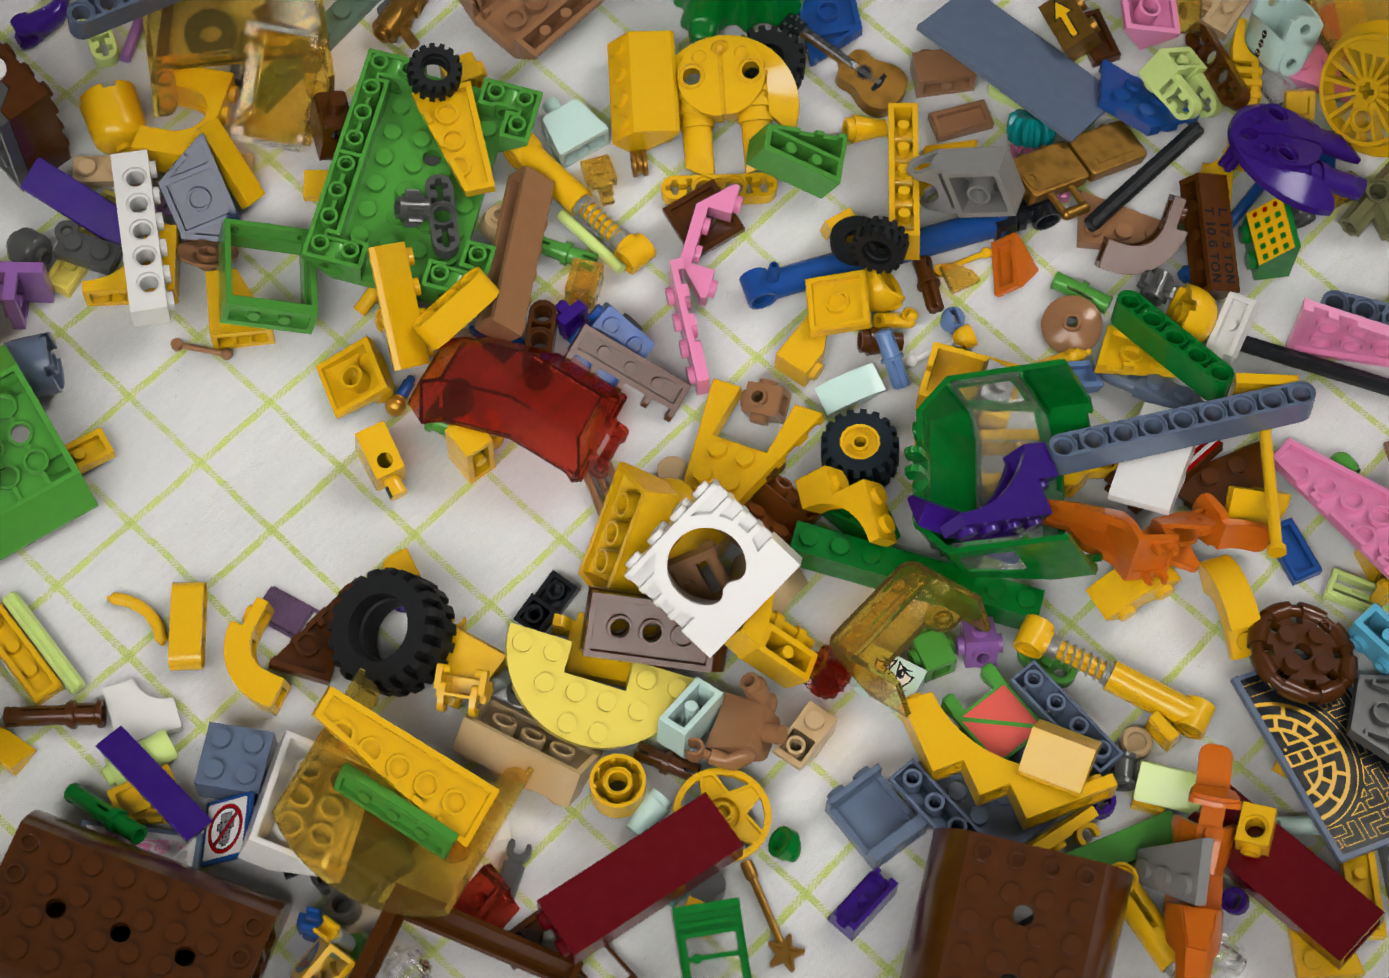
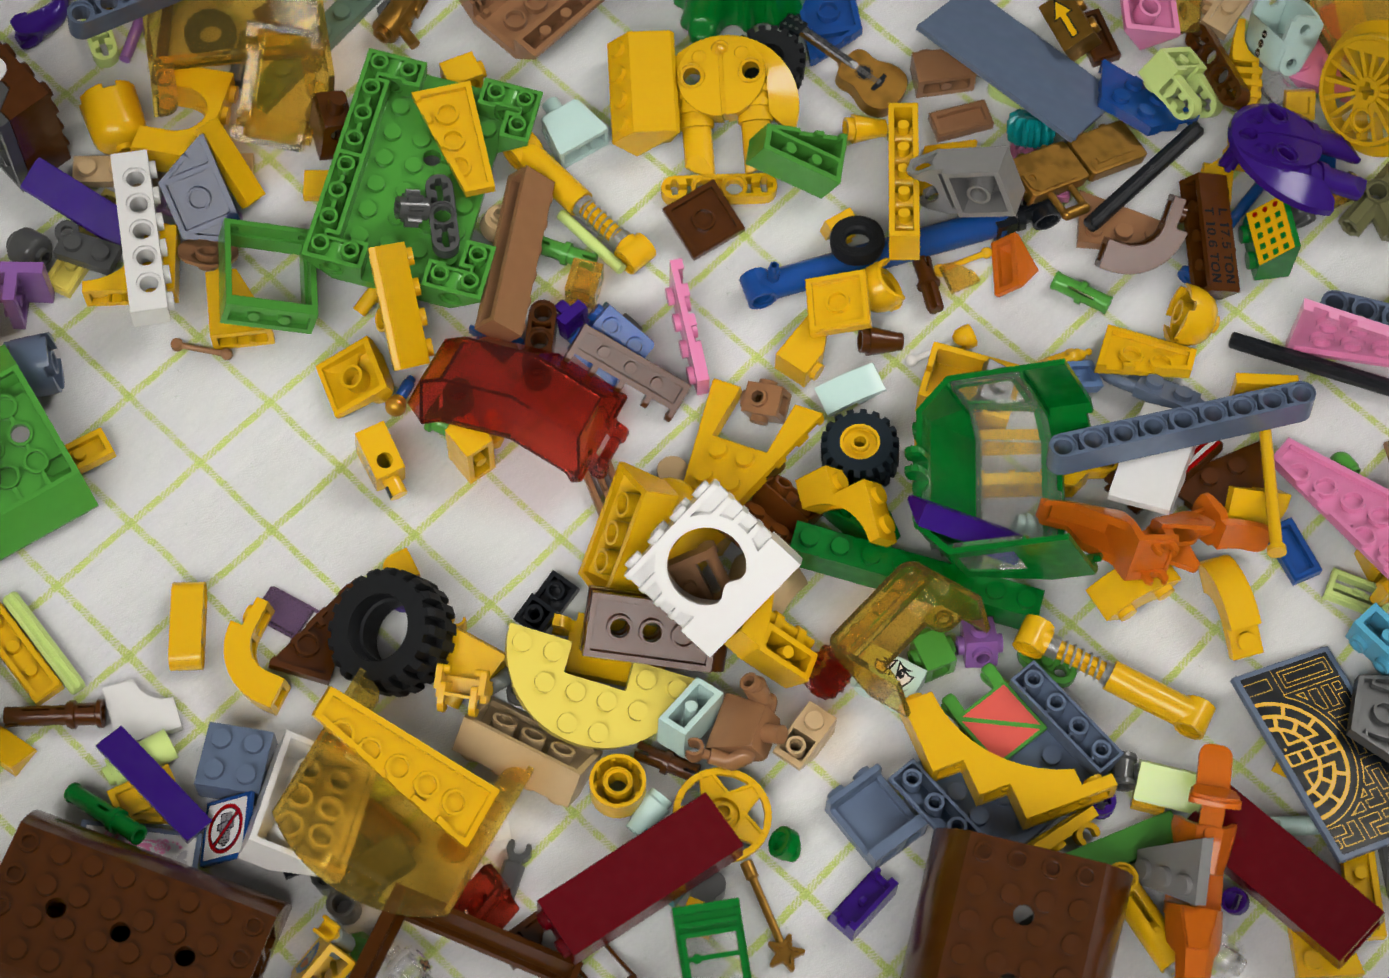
yellow piece [107,592,168,646] -> none
blue plate [296,906,324,943] -> none
bright green tile [333,762,459,860] -> none
black tyre [407,43,462,102] -> none
yellow beam [412,267,499,350] -> none
clear yellow plate [580,154,617,206] -> none
pearl gold bush [630,149,648,178] -> none
bright pink slope [680,184,743,306] -> none
black tyre [850,216,909,274] -> none
yellow arm [872,307,918,329] -> none
medium blue axle [874,327,910,390] -> none
medium blue hinge [940,306,965,333] -> none
dark purple arch [940,442,1059,541] -> none
yellow slope [1017,719,1102,797] -> none
medium nougat dish [1041,295,1103,353] -> none
green beam [1110,290,1235,401] -> none
tan tile [1119,726,1153,761] -> none
dark grey gear [1136,268,1177,306] -> none
yellow tile [1144,711,1180,752] -> none
white hinge [1206,291,1261,366] -> none
yellow brick [1235,801,1277,858] -> none
reddish brown plate [1247,601,1358,705] -> none

